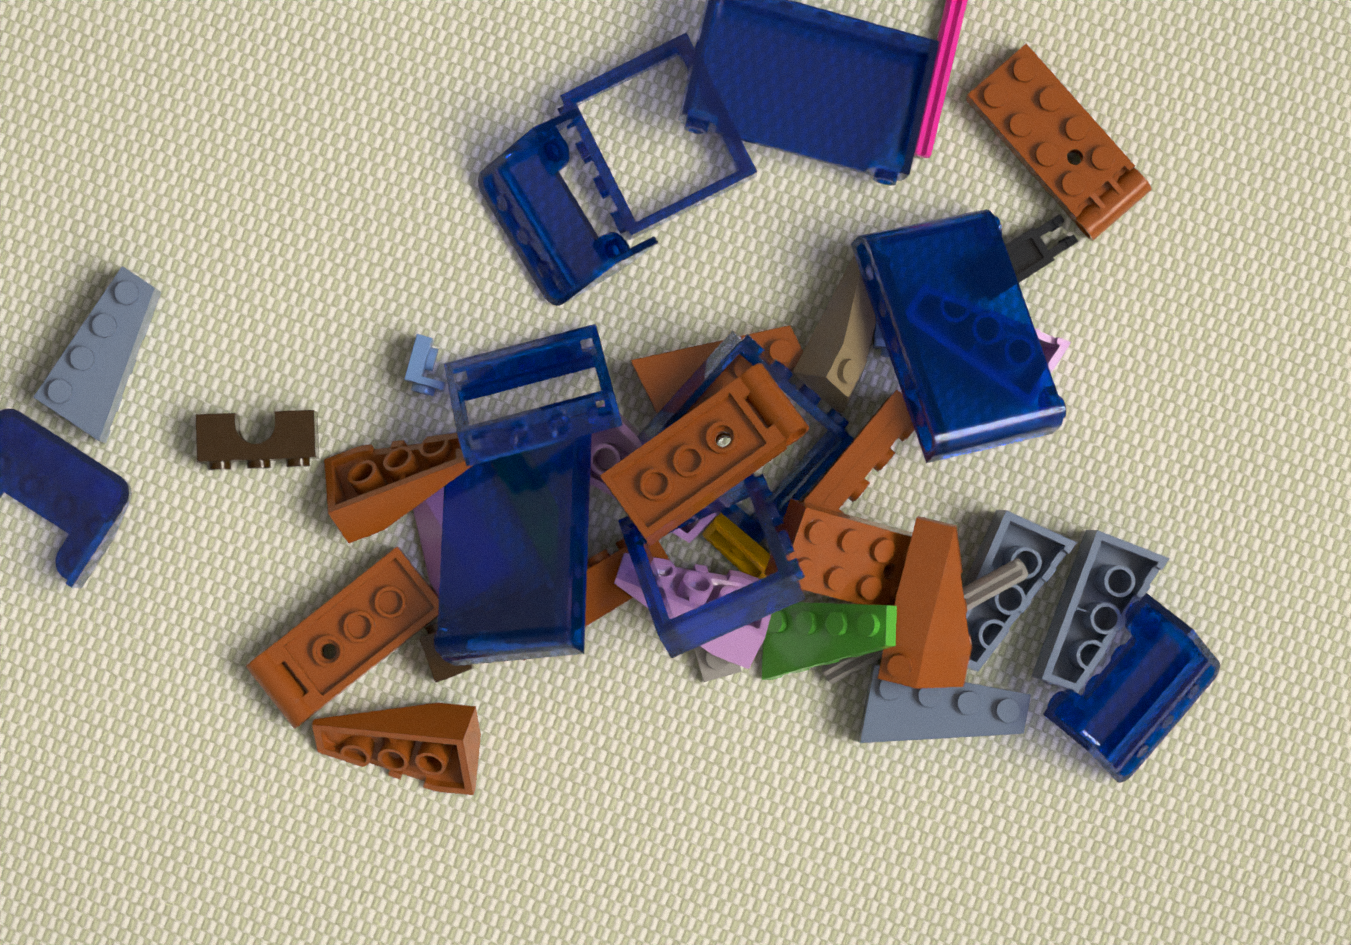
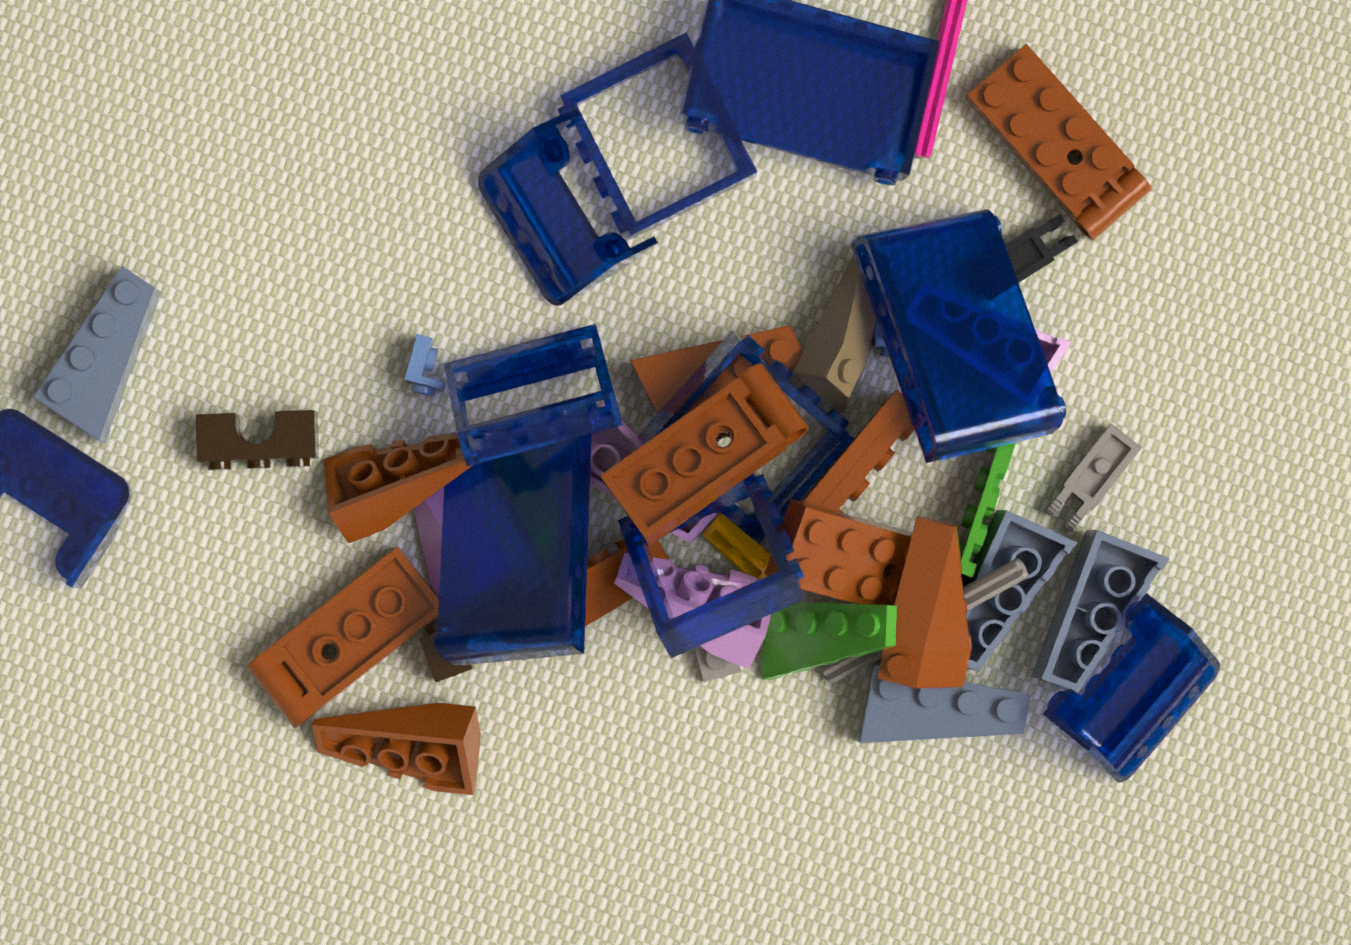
none -> bright green wing [959,423,1021,578]
none -> light grey hinge [1045,423,1142,532]

